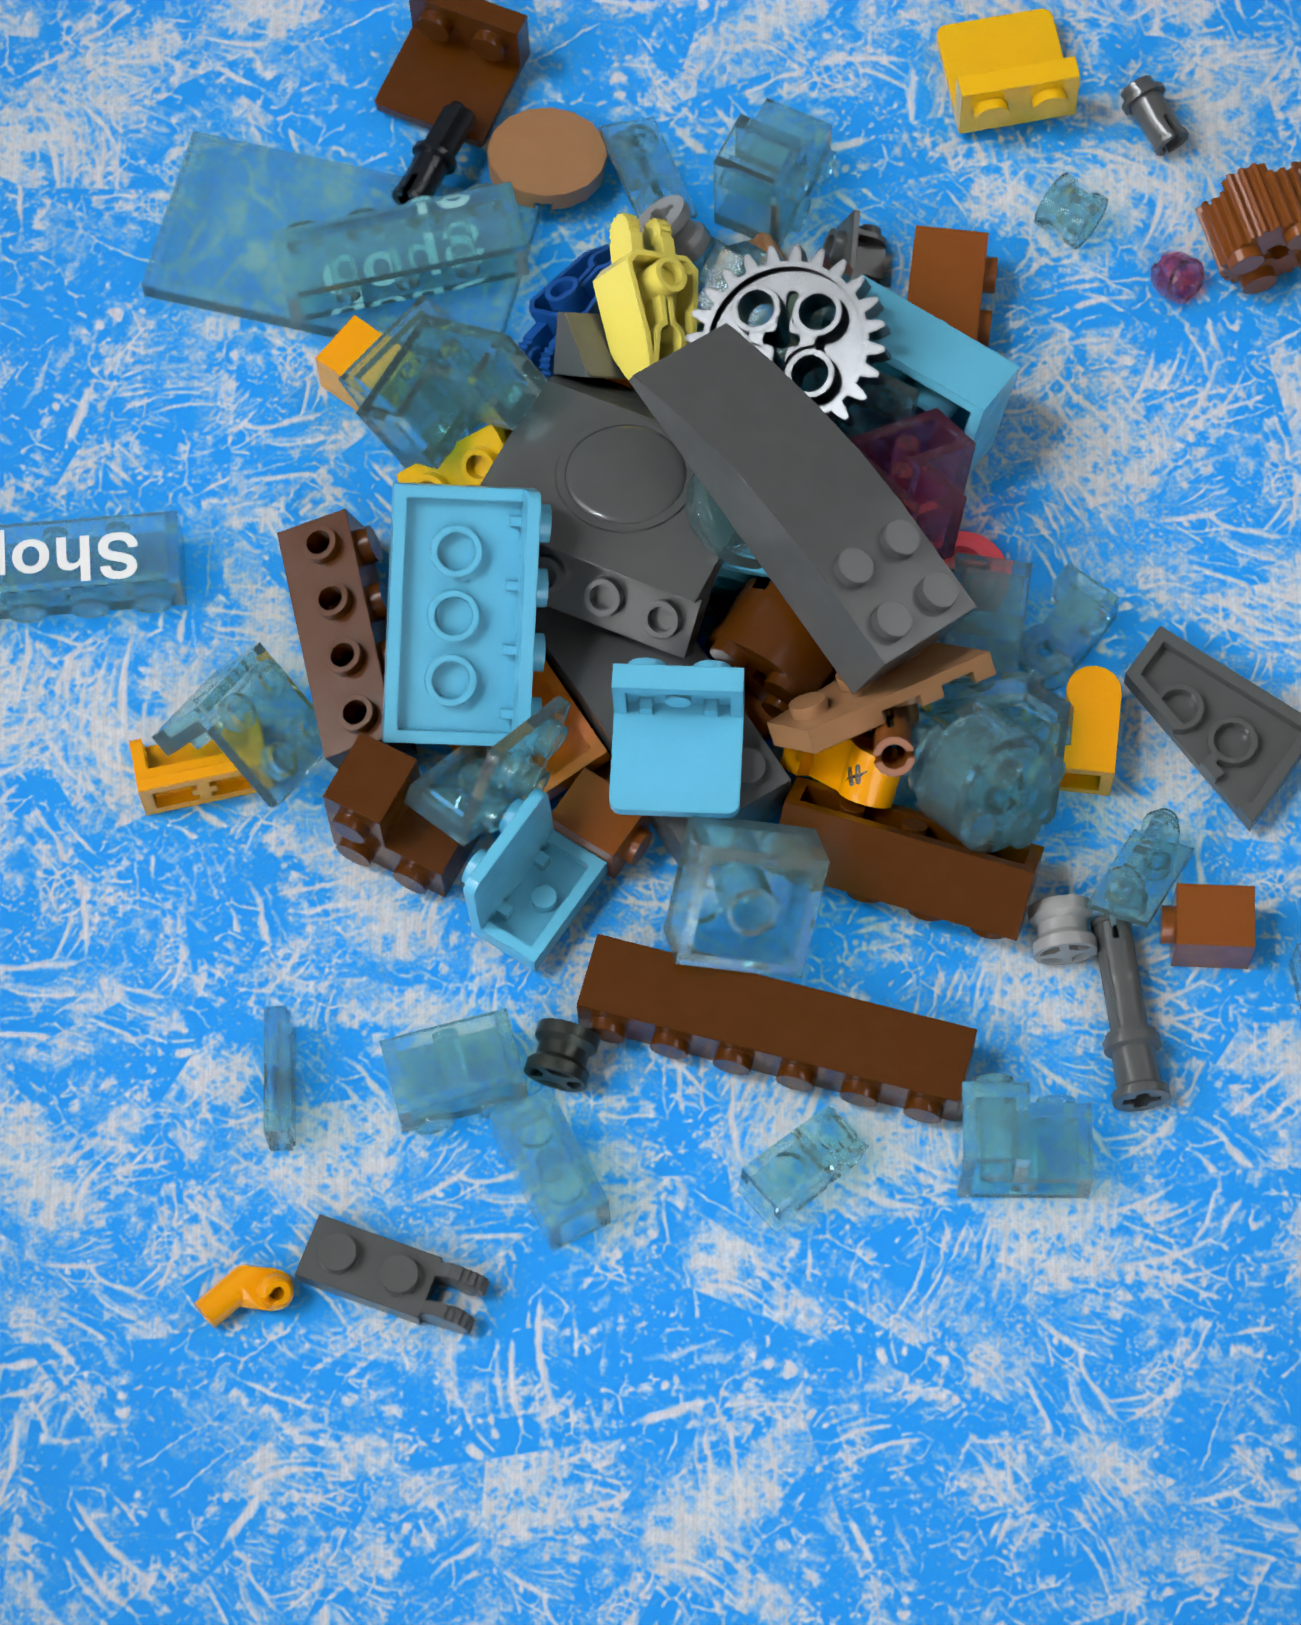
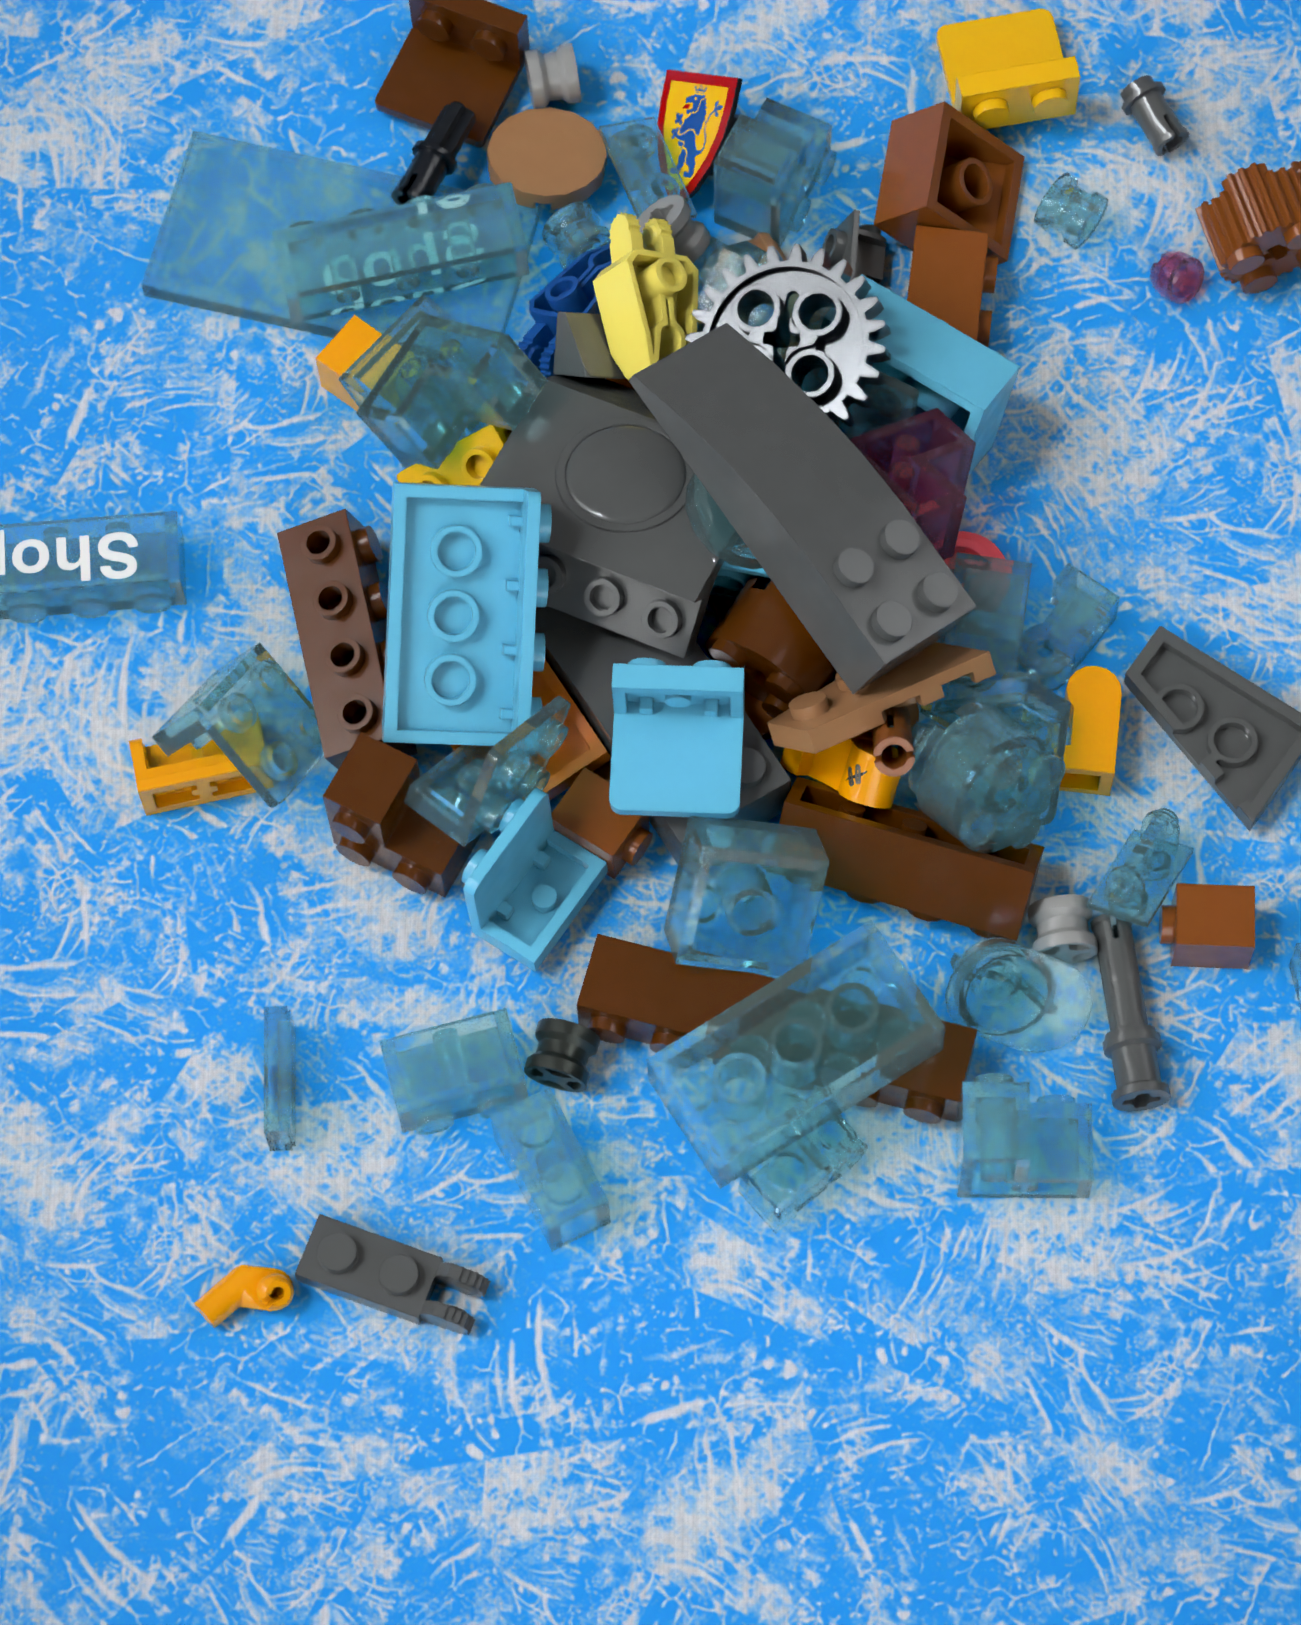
none -> light grey wheel [524,43,581,109]
none -> clear light blue wheel [542,201,611,270]
none -> clear light blue brick [646,920,946,1189]
none -> shield [657,69,757,202]
none -> dark orange slope [874,101,1025,264]
none -> clear light blue piece [945,937,1093,1053]

